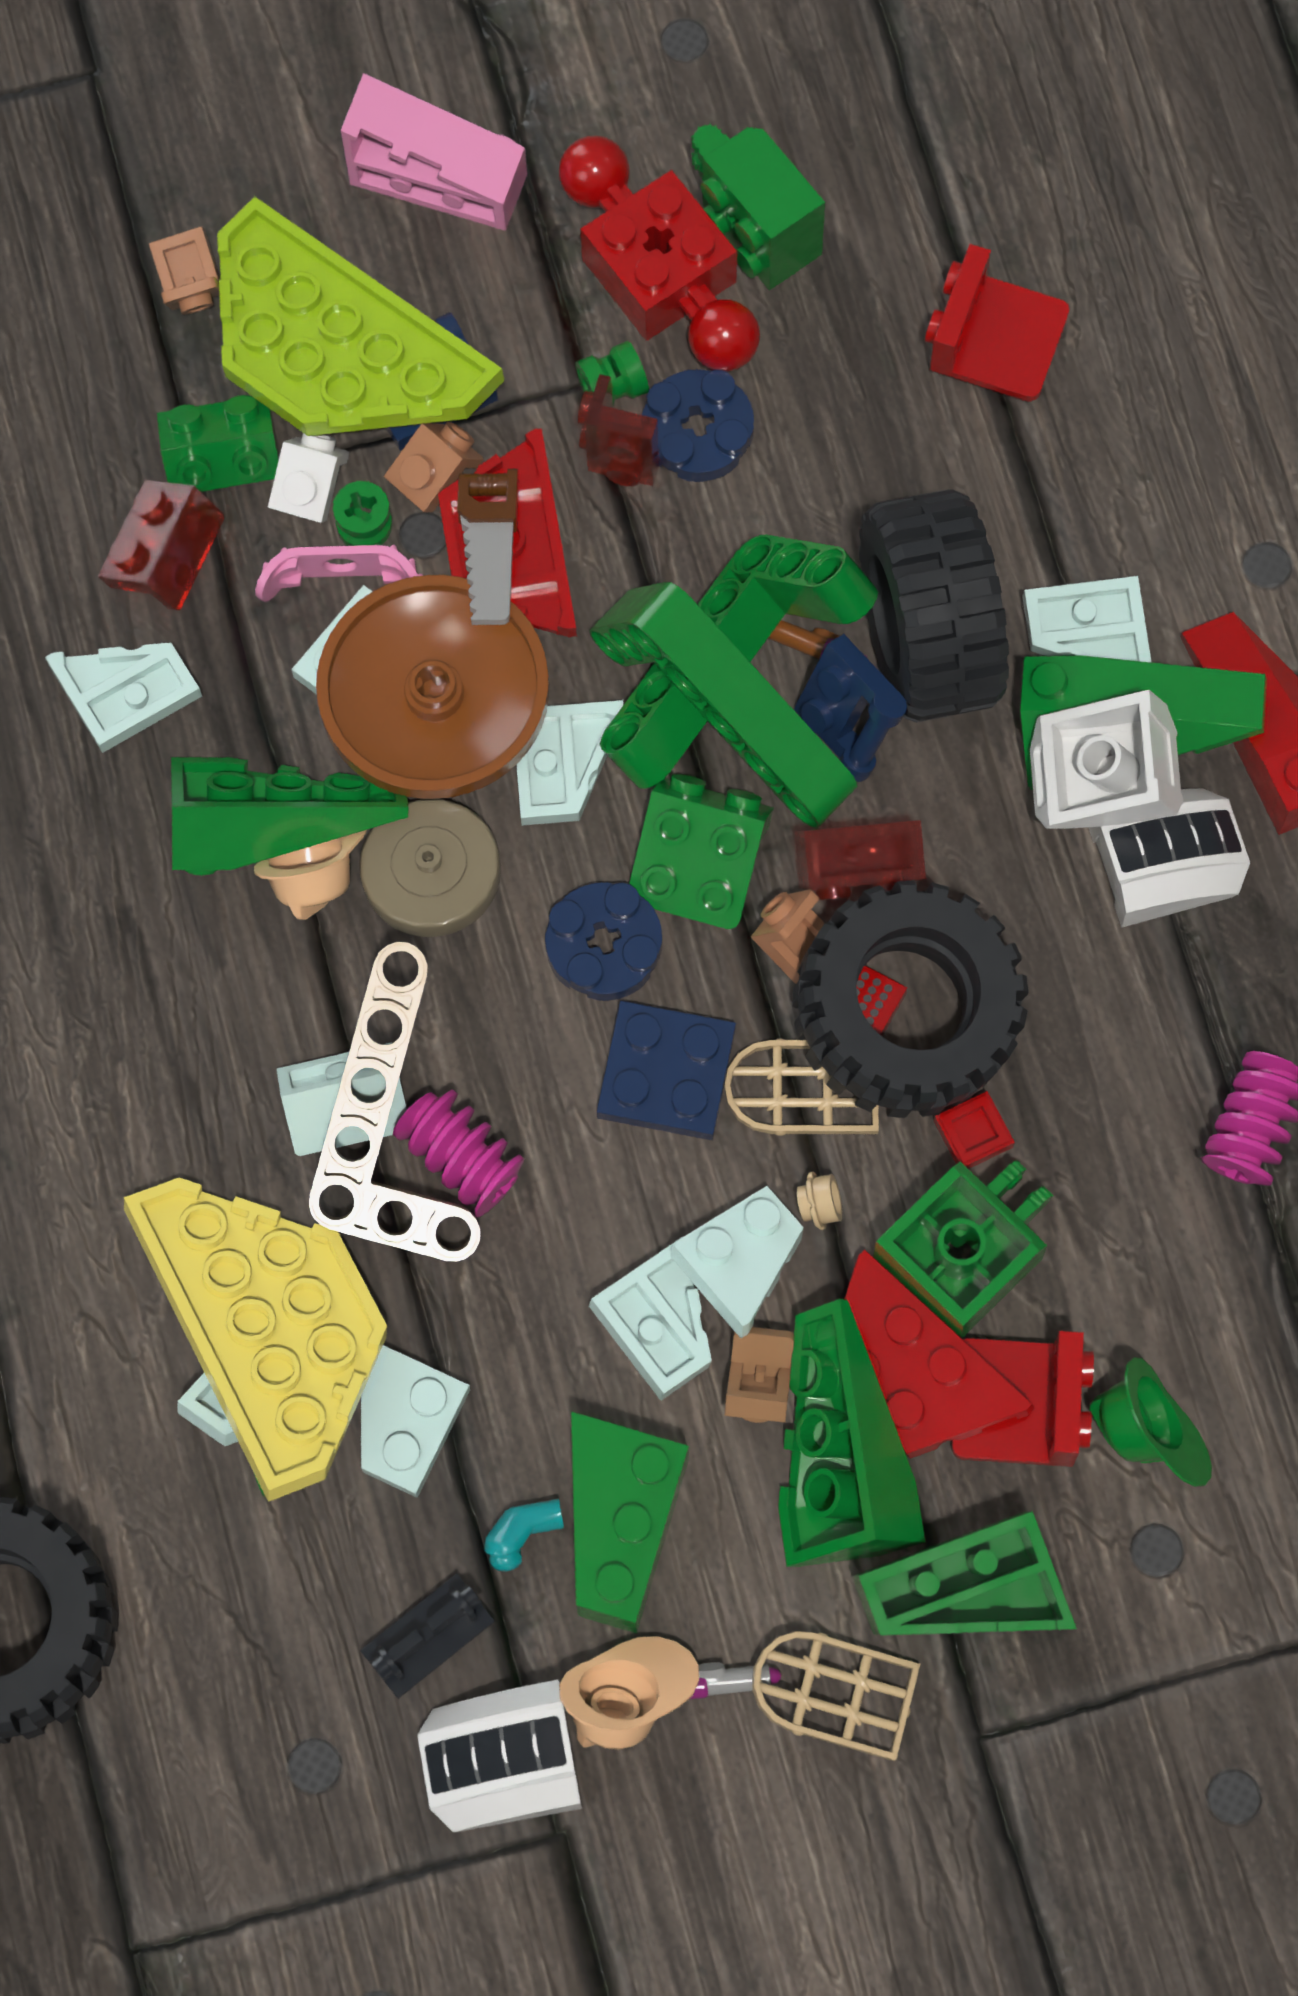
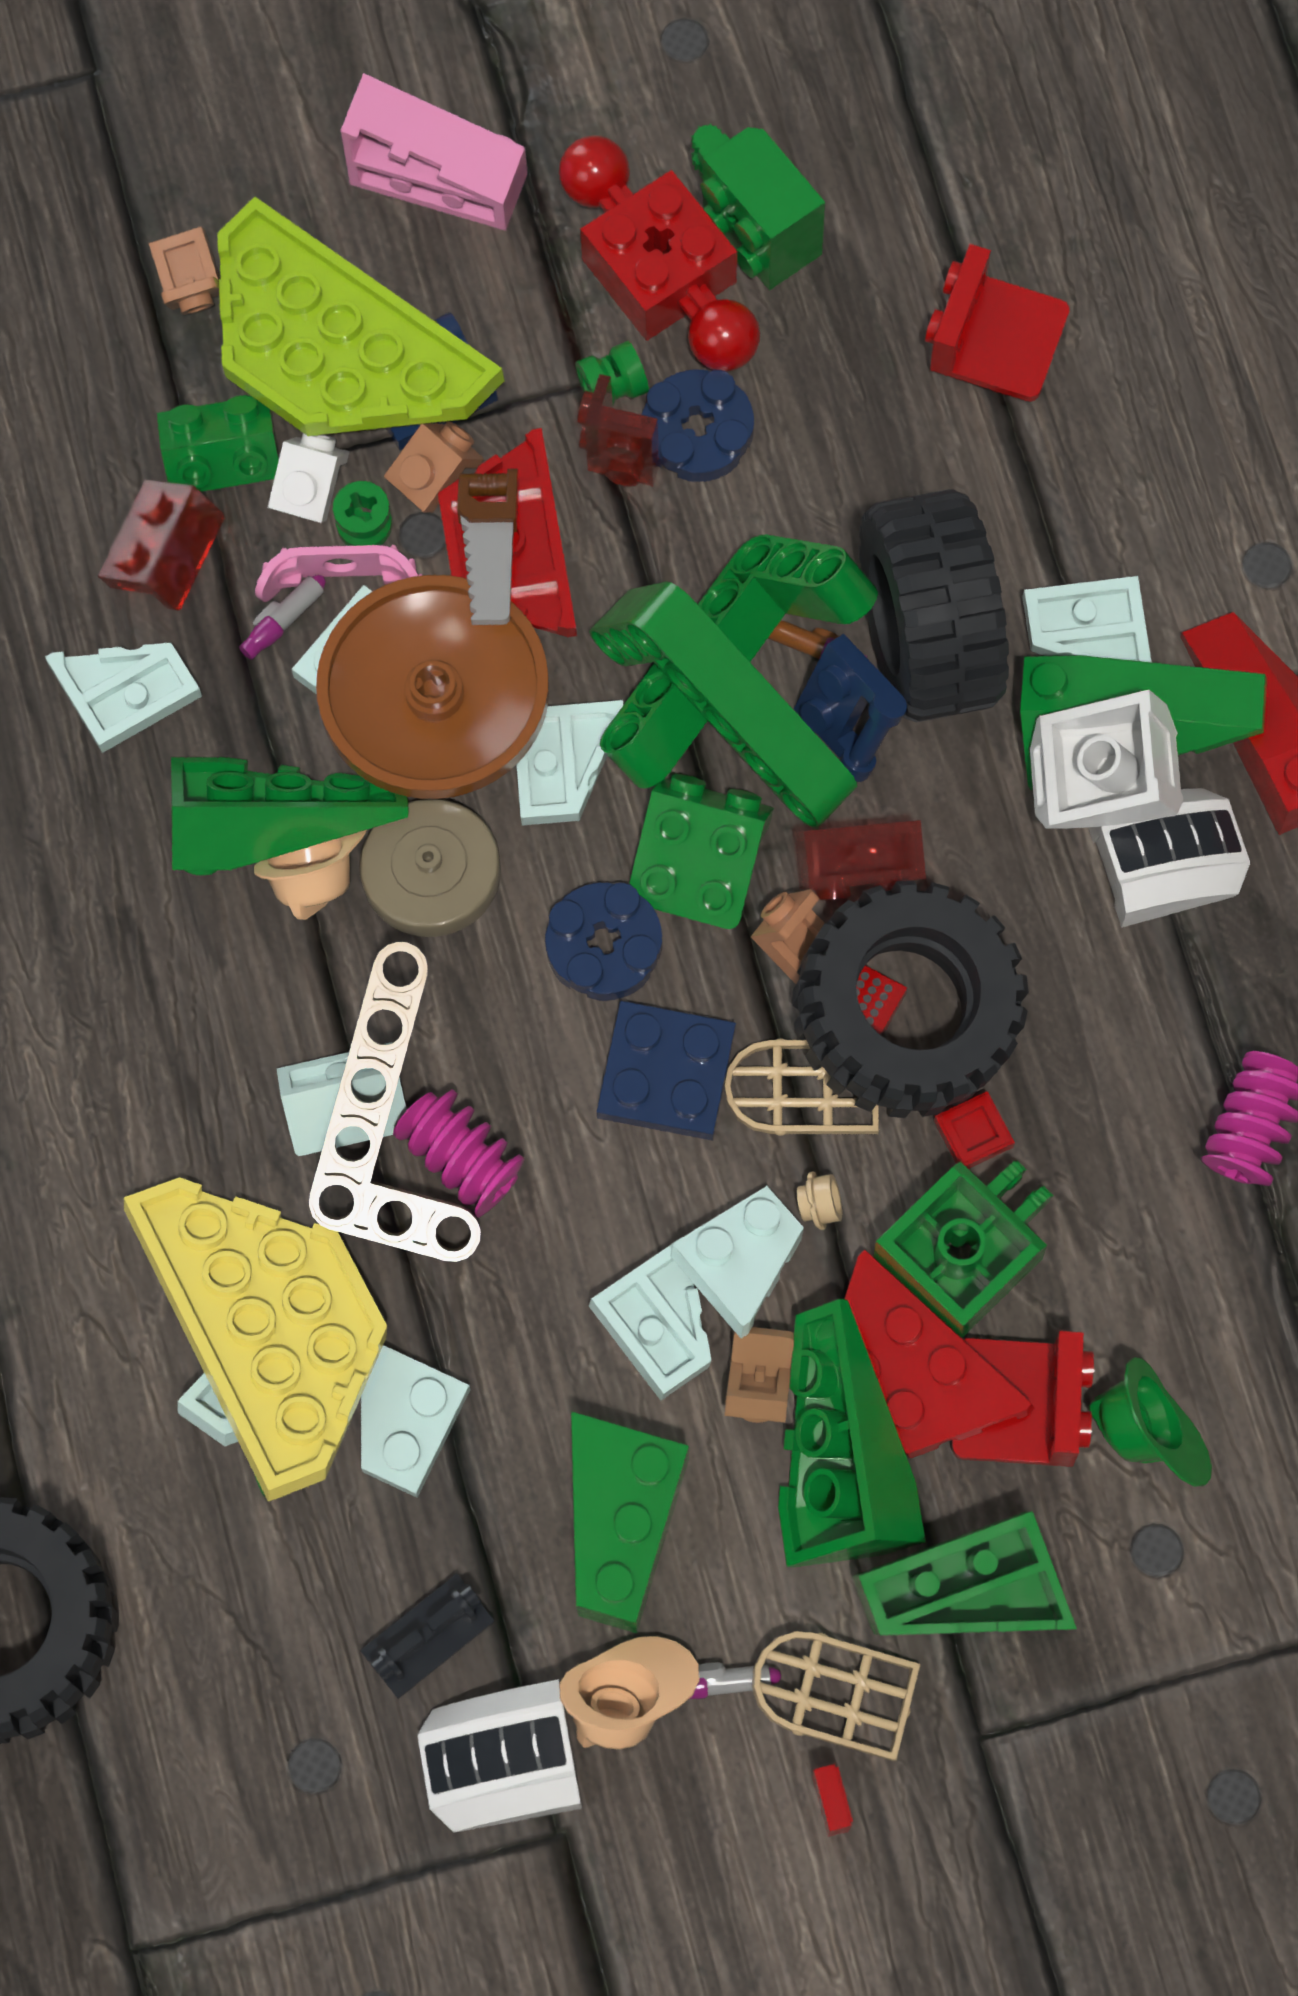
teal arm [484,1498,564,1572] -> none
none -> piece [239,575,326,660]
none -> red tile [812,1764,853,1837]

